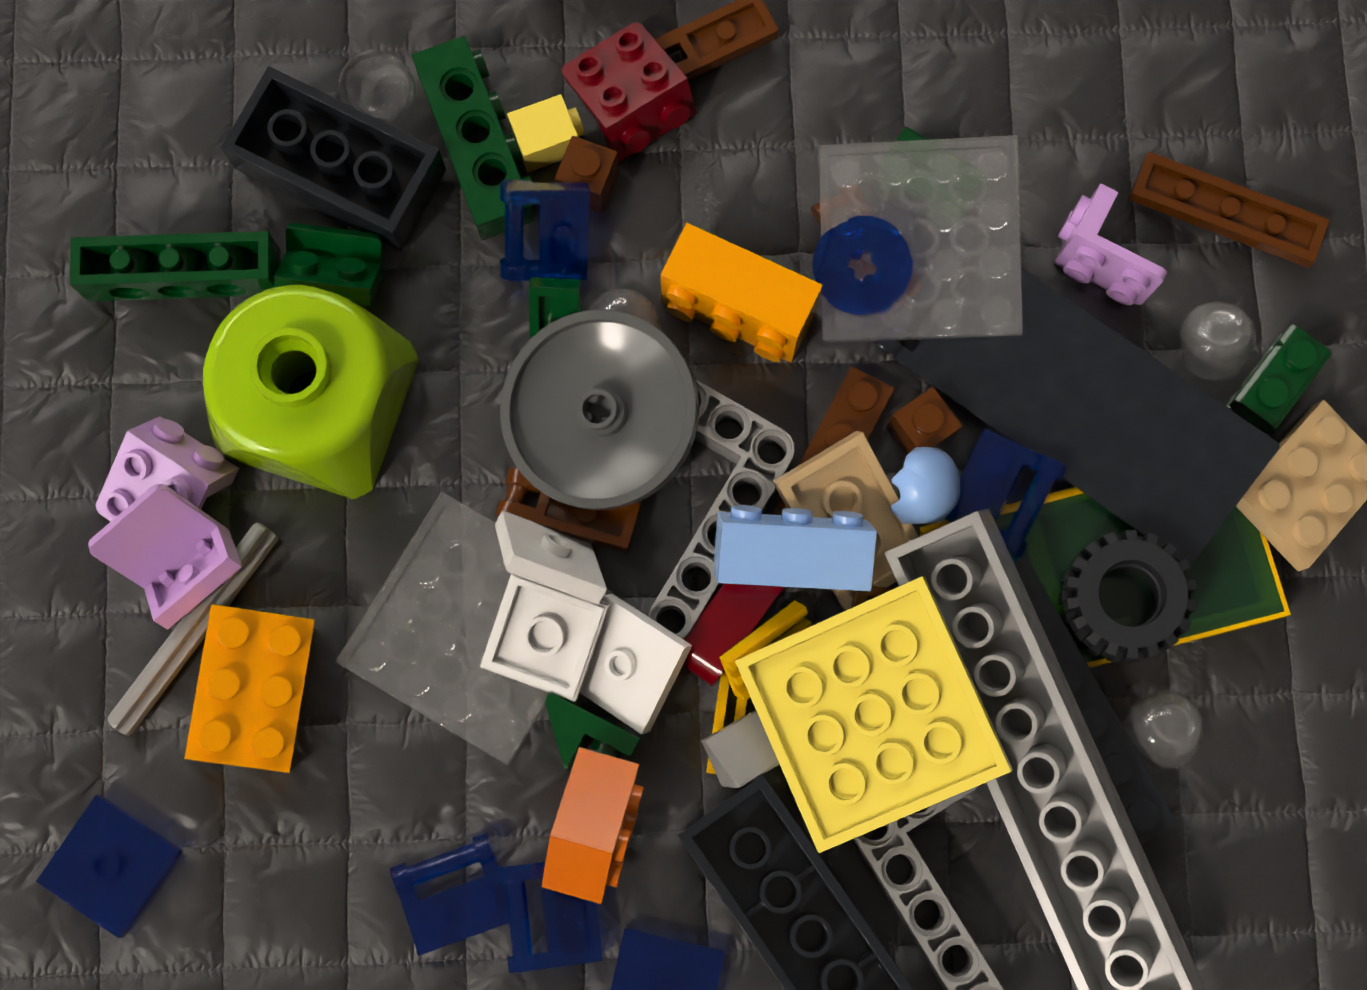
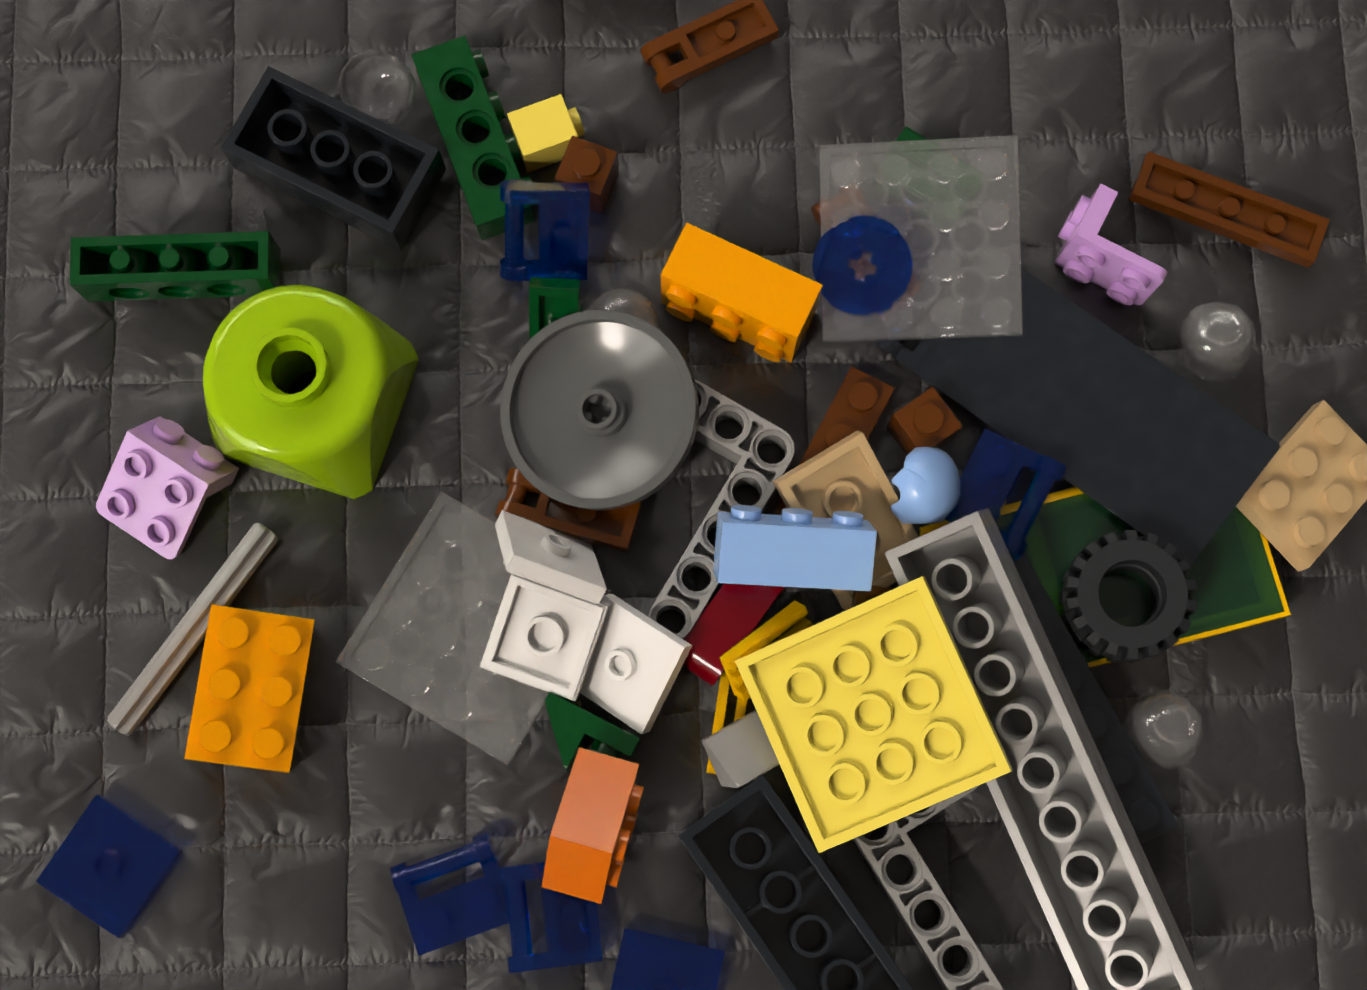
lavender bracket [88,484,242,630] -> none
dark green bracket [273,222,384,306] -> none
dark red bracket [562,23,697,163] -> none
dark green brick [1224,324,1332,435] -> none

